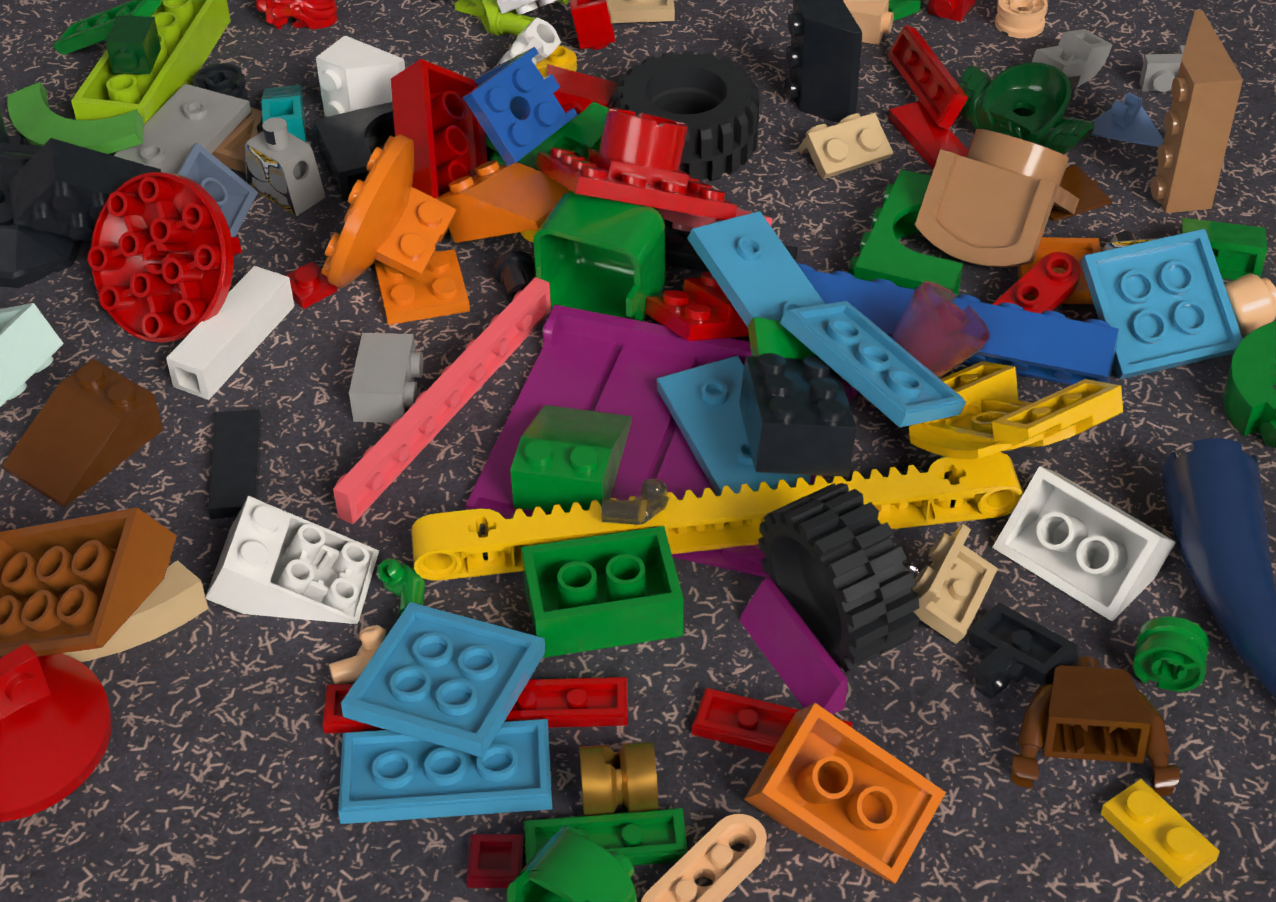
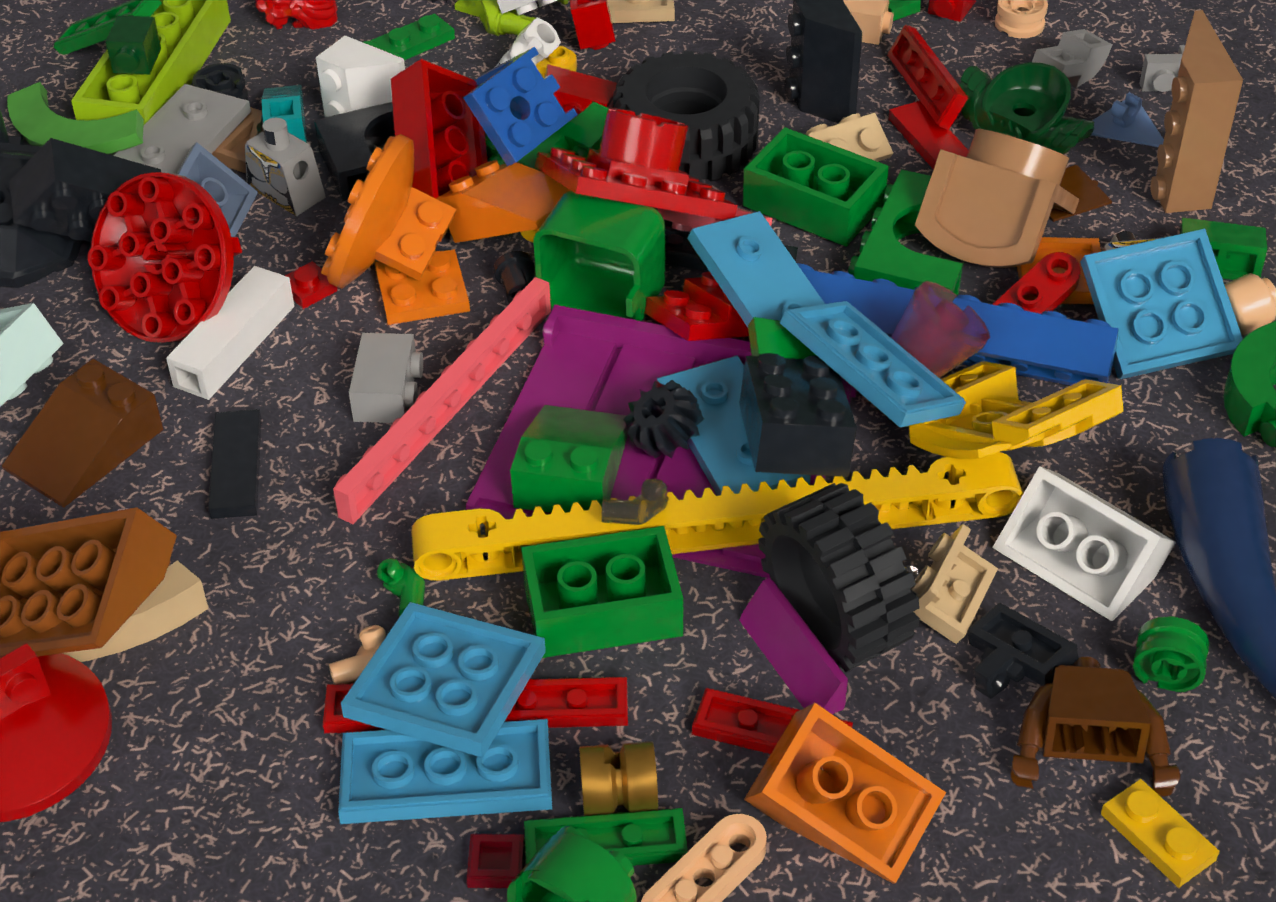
white slope [205,496,379,624] -> none
none -> green plate [363,13,455,60]
none -> black gear [623,380,704,459]
none -> green brick [743,127,889,247]

